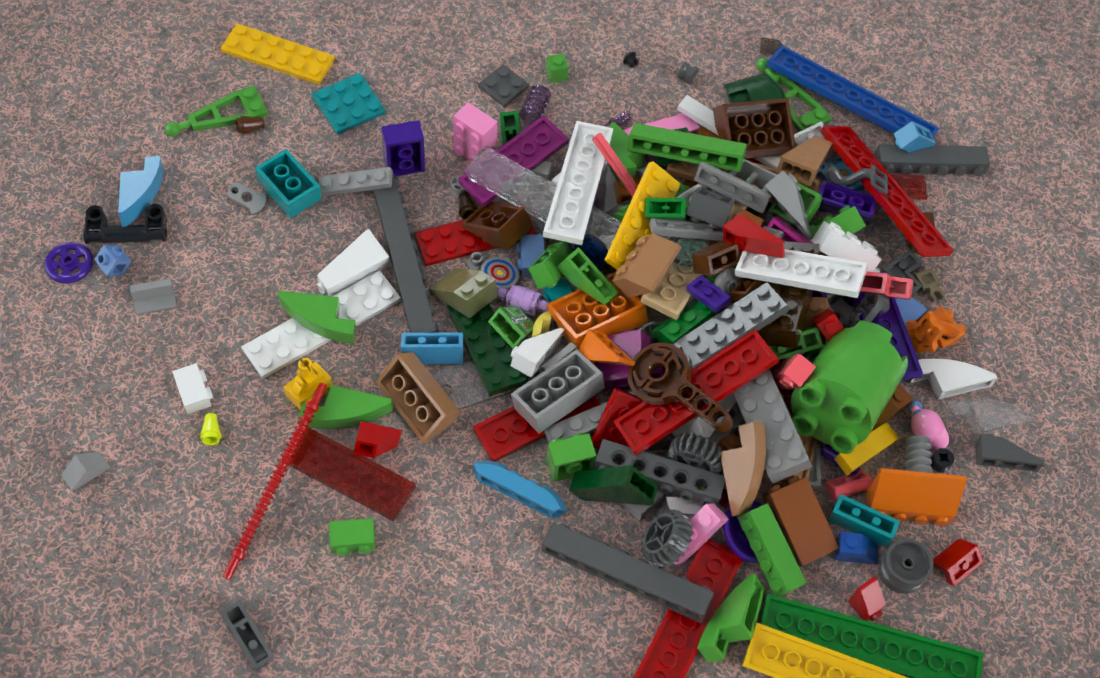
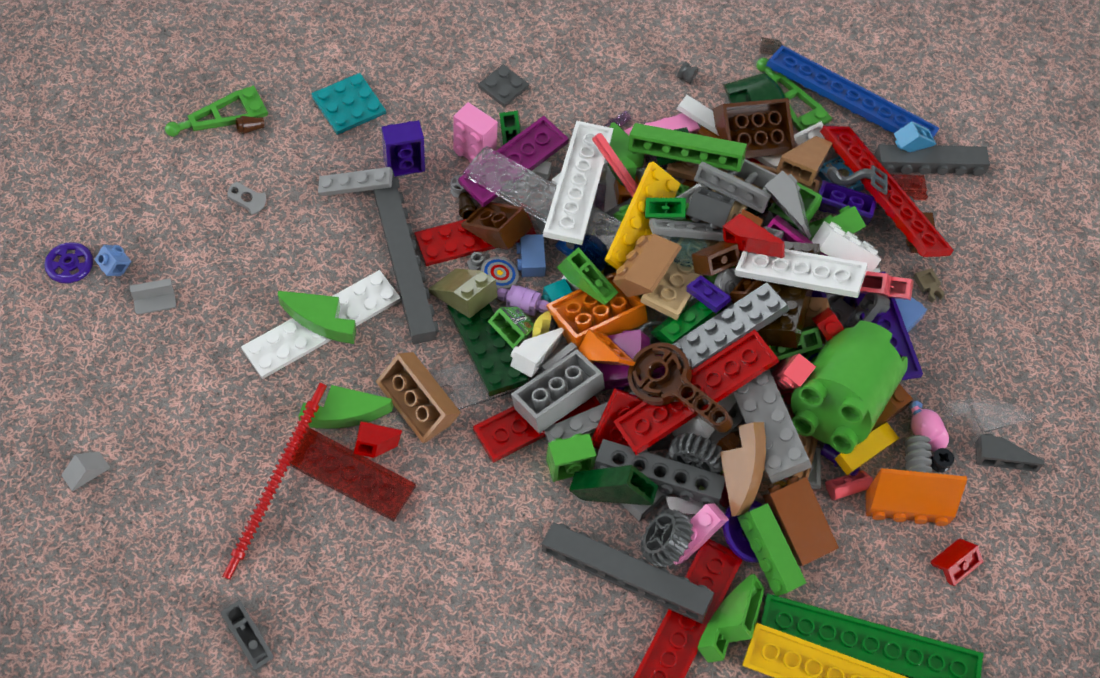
black piece [83,203,167,244] -> none
slope [118,156,163,227] -> none
white brick [172,363,213,414] -> none
neon yellow cone [200,413,222,446] -> none
yellow plate [220,23,335,85] -> none
teal brick [255,149,322,219] -> none
yellow brick [283,358,333,410] -> none
white slope [316,229,390,296] -> none
bright green brick [329,518,376,556] -> none
dark azure brick [401,332,464,364] -> none
dark azure brick [472,461,568,518] -> none
clear purple piece [519,85,552,125] -> none
bright green brick [528,241,573,289] -> none
bright green brick [546,54,569,83] -> none
black piece [623,52,639,68] -> none
teal brick [827,494,900,548] -> none
blue slope [835,531,878,565] -> none
red slope [848,576,886,621] -> none
dark grey wheel [878,539,934,594] -> none
dark grey plate [881,250,923,296] -> none
orange hips [906,306,966,353] -> none
white slope [908,359,997,400] -> none

